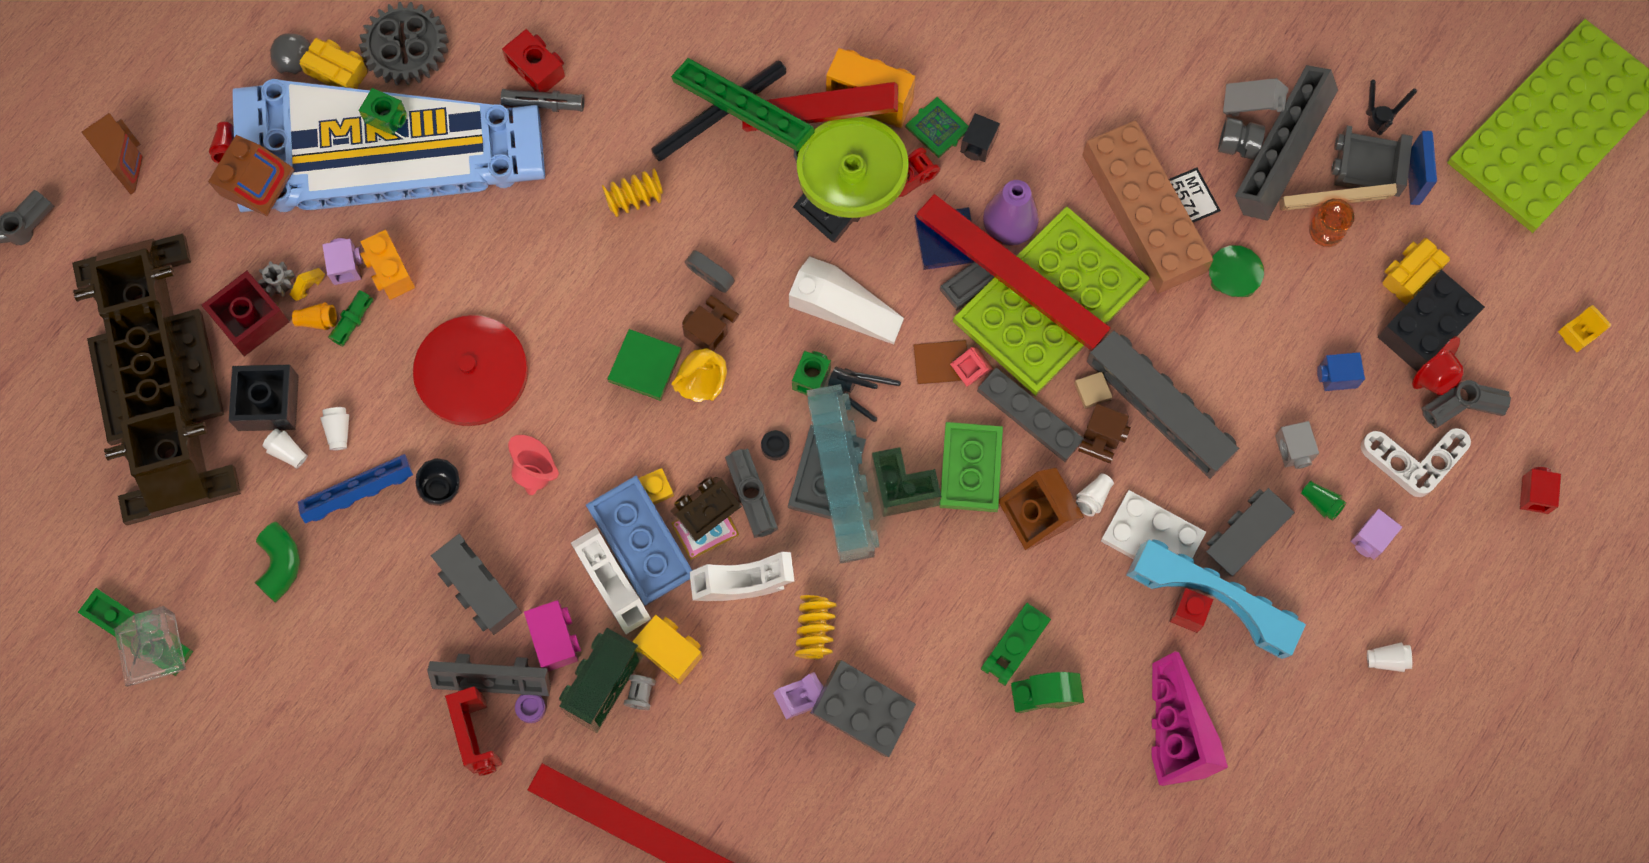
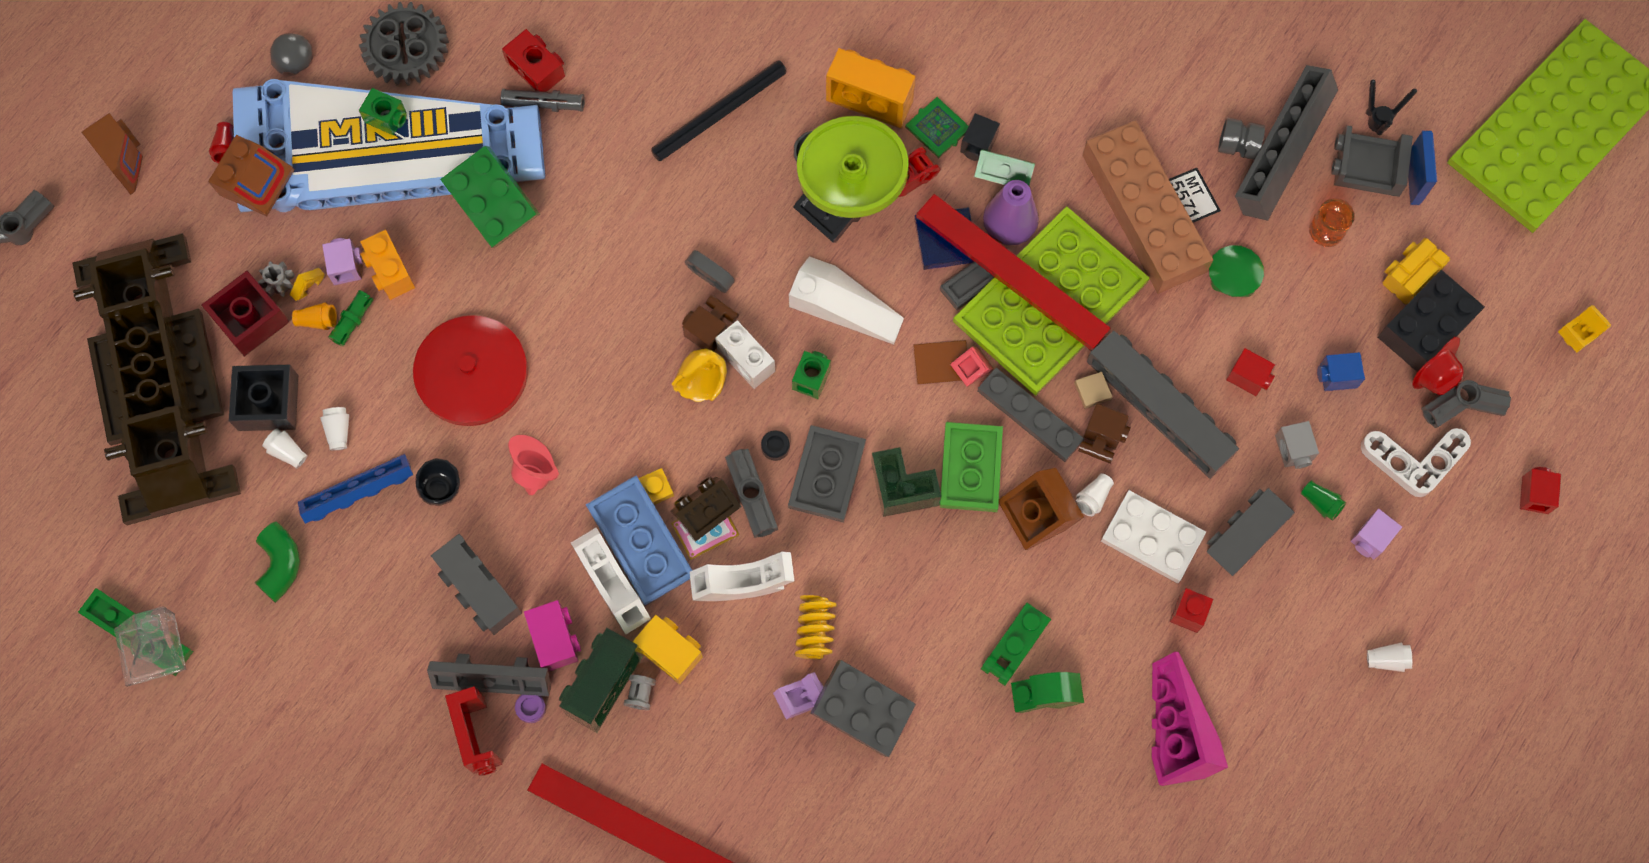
yellow brick [299,38,368,89] -> none
yellow piece [602,168,663,217] -> none
green tile [607,329,682,401] -> none
green tile [671,58,815,152] -> none
red tile [742,82,898,132] -> none
clear light blue brick [807,384,879,564] -> none
black plant [828,366,901,422] -> none
medium azure arch [1126,539,1306,659] -> none
light grey hinge [1223,78,1288,116] -> none
tan tile [1279,183,1397,211] -> none
none -> green brick [440,146,540,248]
none -> white brick [716,320,775,389]
none -> panel [974,149,1035,186]
none -> red brick [1226,348,1275,396]

